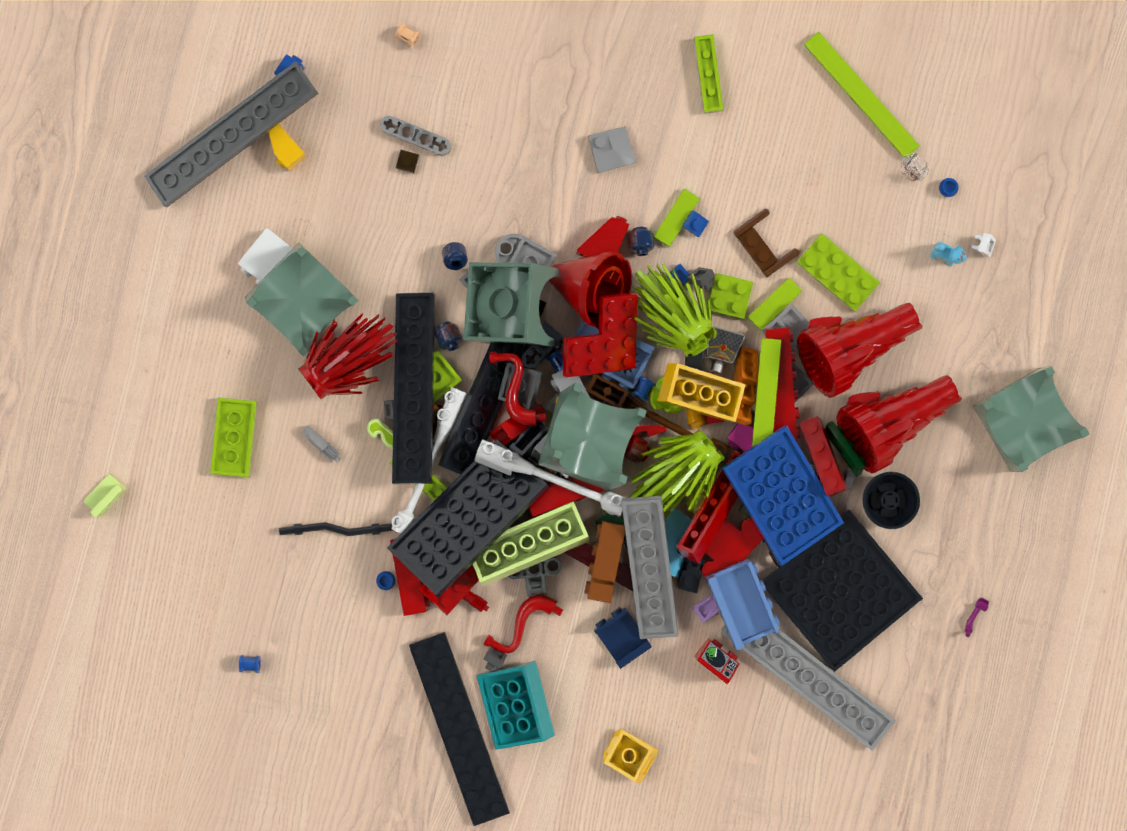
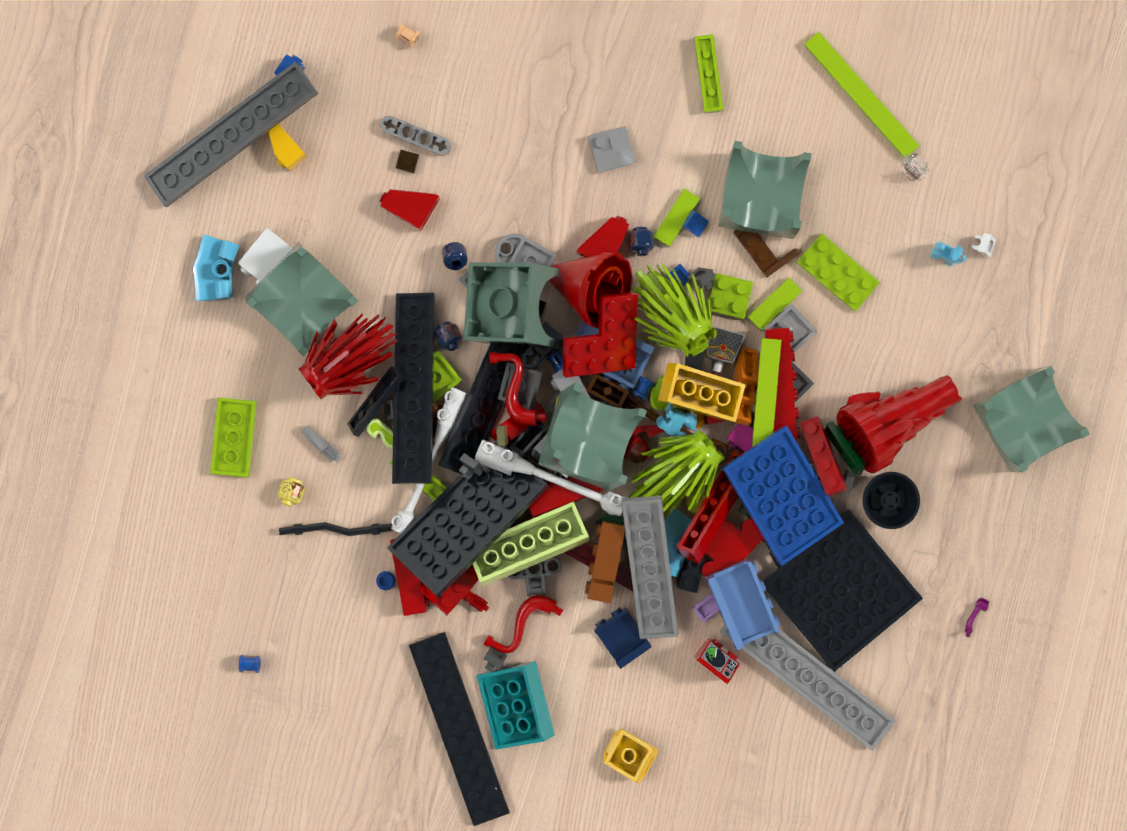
yellowish green panel [84,474,127,518] -> none
red cone [797,303,923,398] -> none
blue plate [939,178,959,197] -> none
none -> medium azure panel [193,235,239,301]
none -> light yellow head [277,477,305,507]
none -> black tile [347,366,403,437]
none -> red slope [379,189,440,231]
none -> dark grey tile [459,453,484,480]
none -> olive tile [496,425,508,446]
none -> medium azure animal [656,404,698,436]
none -> sand green piece [718,141,812,239]

